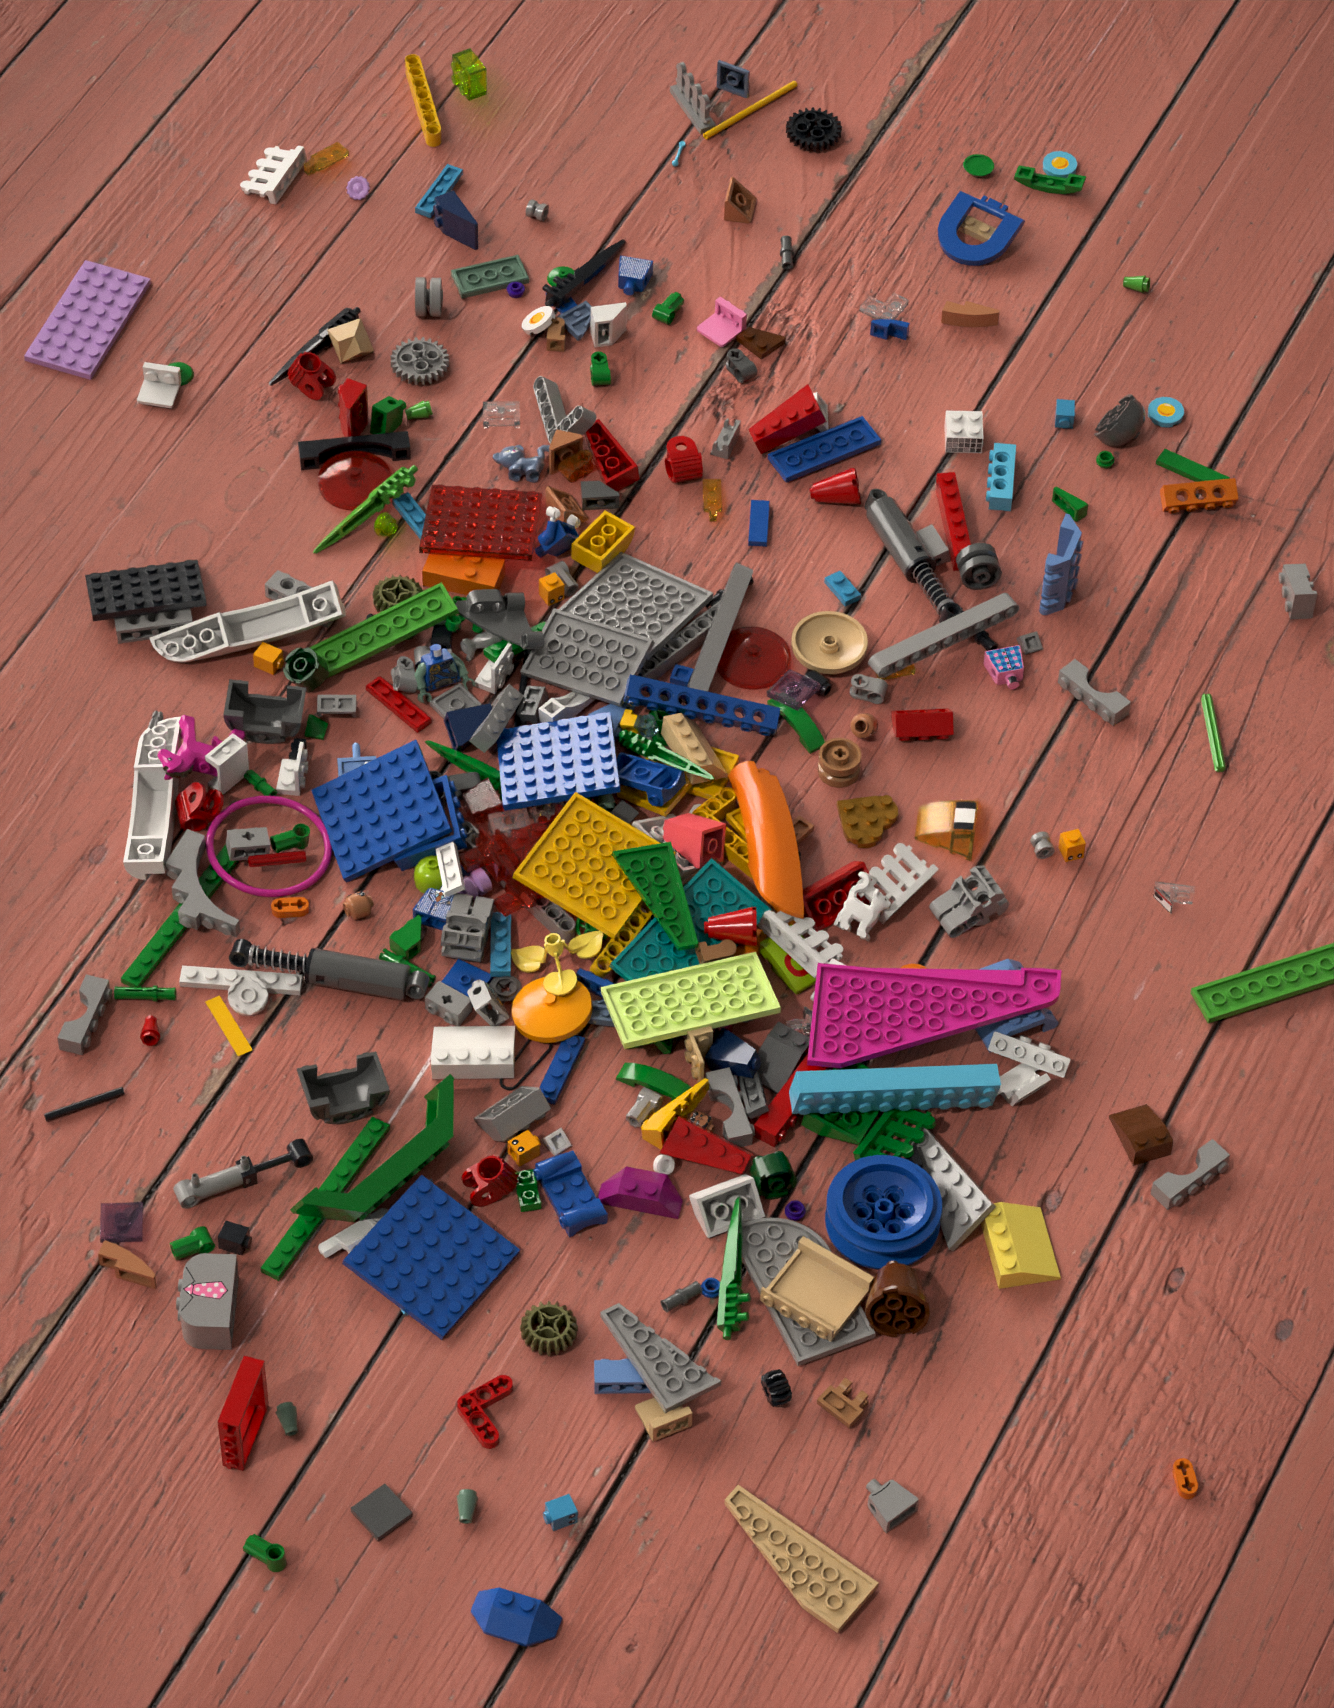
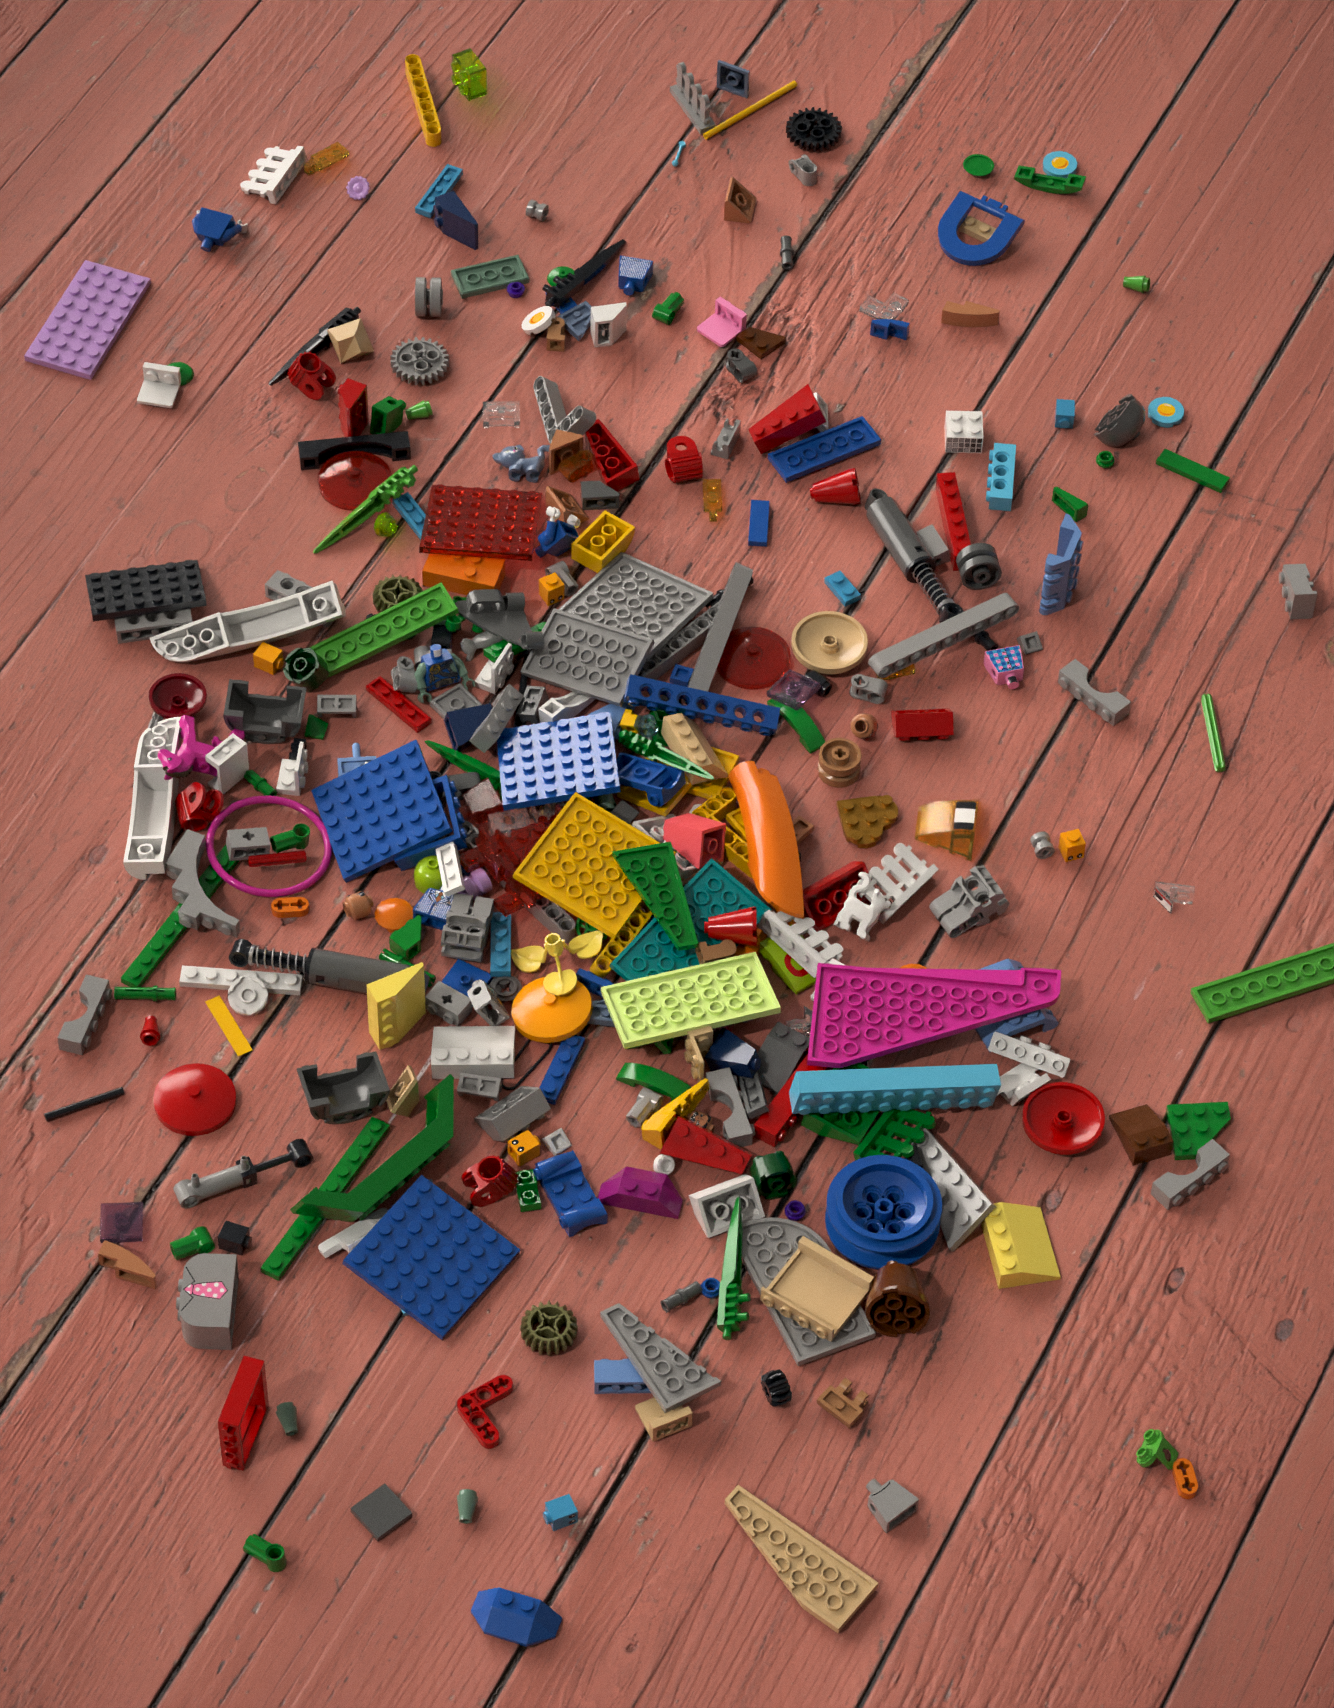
green piece [590,351,611,386] -> none
orange brick [1160,478,1239,513] -> none
none -> dark red dish [149,673,207,719]
none -> red dish [153,1063,236,1136]
none -> blue torso [192,207,248,252]
none -> light yellow slope [366,962,426,1050]
none -> orange dish [374,898,413,933]
none -> tan slope [386,1065,420,1117]
none -> light grey hinge [457,1072,502,1101]
none -> light grey piece [788,154,817,186]
none -> red dish [1022,1082,1105,1155]
none -> bright green bracket [1136,1429,1178,1470]
none -> green plate [1166,1102,1231,1160]

